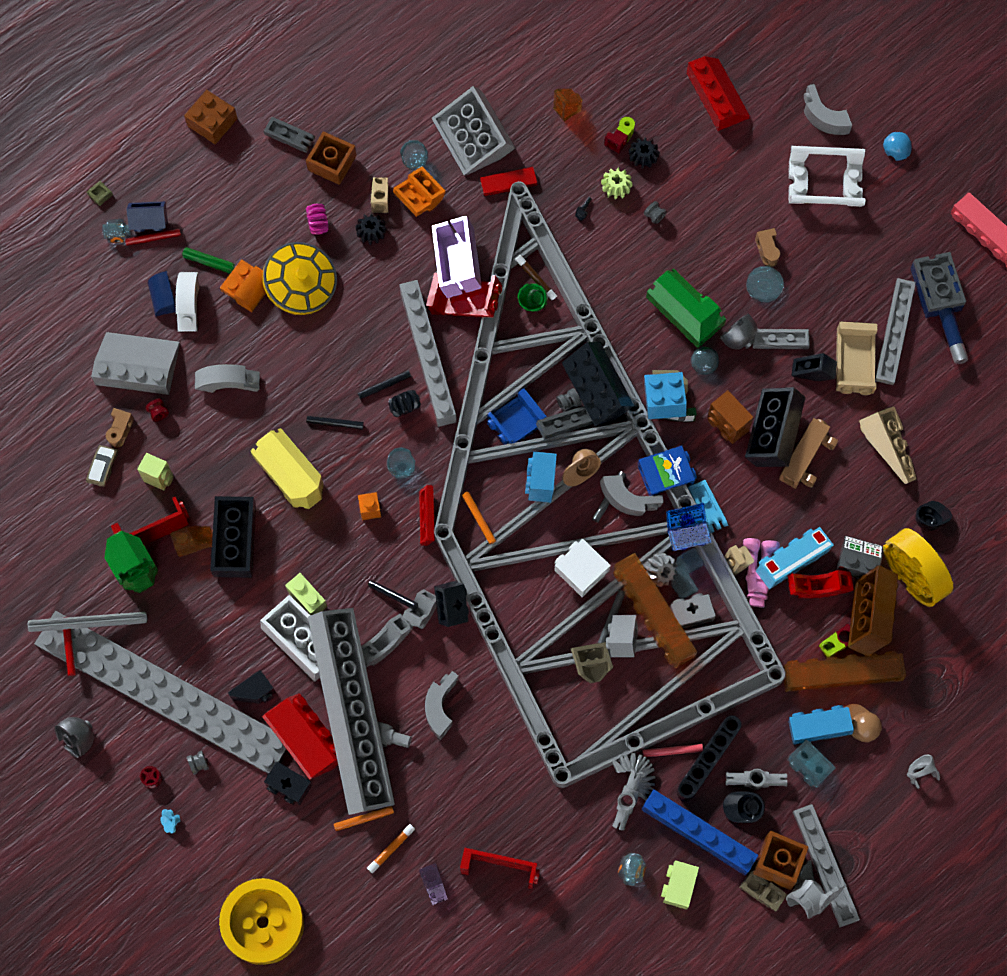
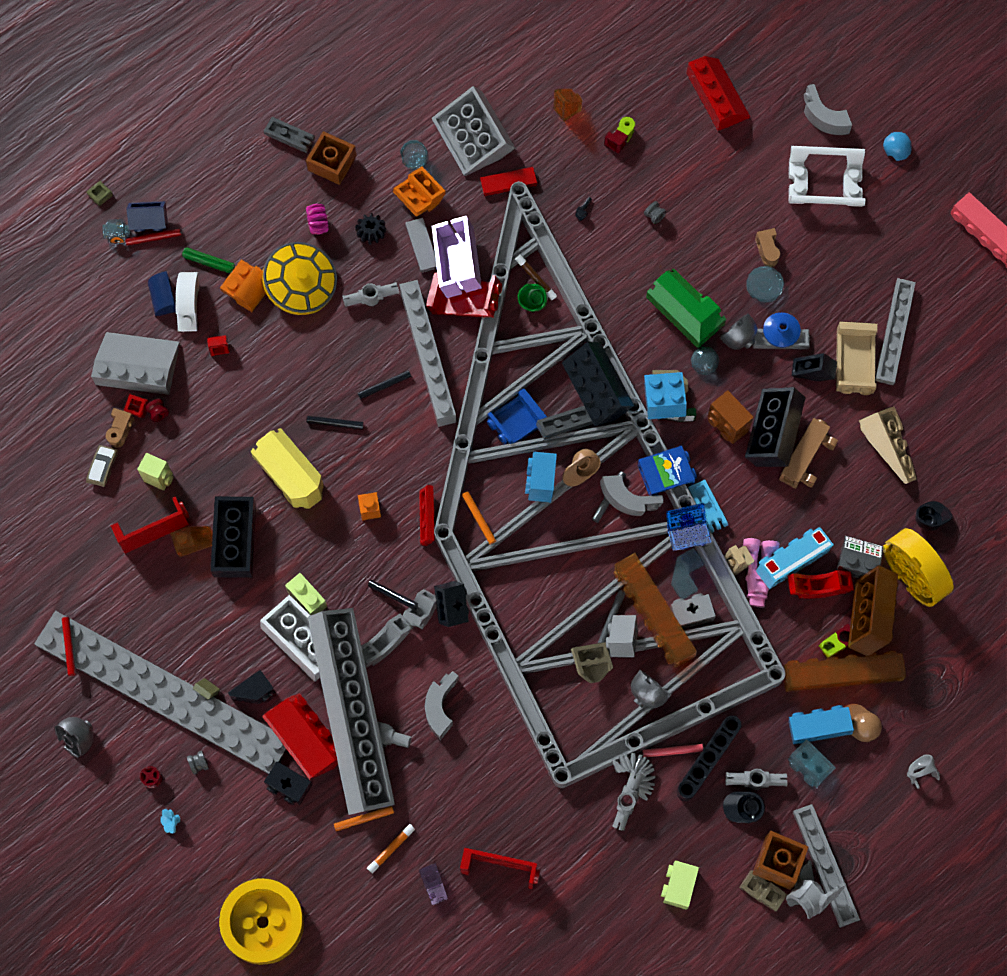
light grey axle [27,612,147,632] -> none
green brick [104,531,158,593] -> none
dark orange brick [184,89,238,145] -> none
light grey arch [195,364,260,393] -> none
tan leg [371,177,389,213] -> none
clear light blue hair [386,447,415,479] -> none
black gear [388,390,421,417] -> none
white brick [554,539,611,597] -> none
dark grey wheel [556,388,582,412] -> none
yellowish green gear [601,167,632,200] -> none
clear light blue head [618,853,646,886] -> none
black gear [629,137,660,169] -> none
blue brick [642,789,758,876] -> none
light grey gear [644,553,678,587] -> none
piece [910,252,968,364] -> none
none -> red brick [124,394,149,418]
none -> olive tile [193,678,220,700]
none -> red brick [207,335,229,356]
none -> light grey pin [342,282,399,308]
none -> light grey tile [405,218,437,273]
none -> flat silver cylinder [631,670,671,708]
none -> blue dish [763,312,801,348]

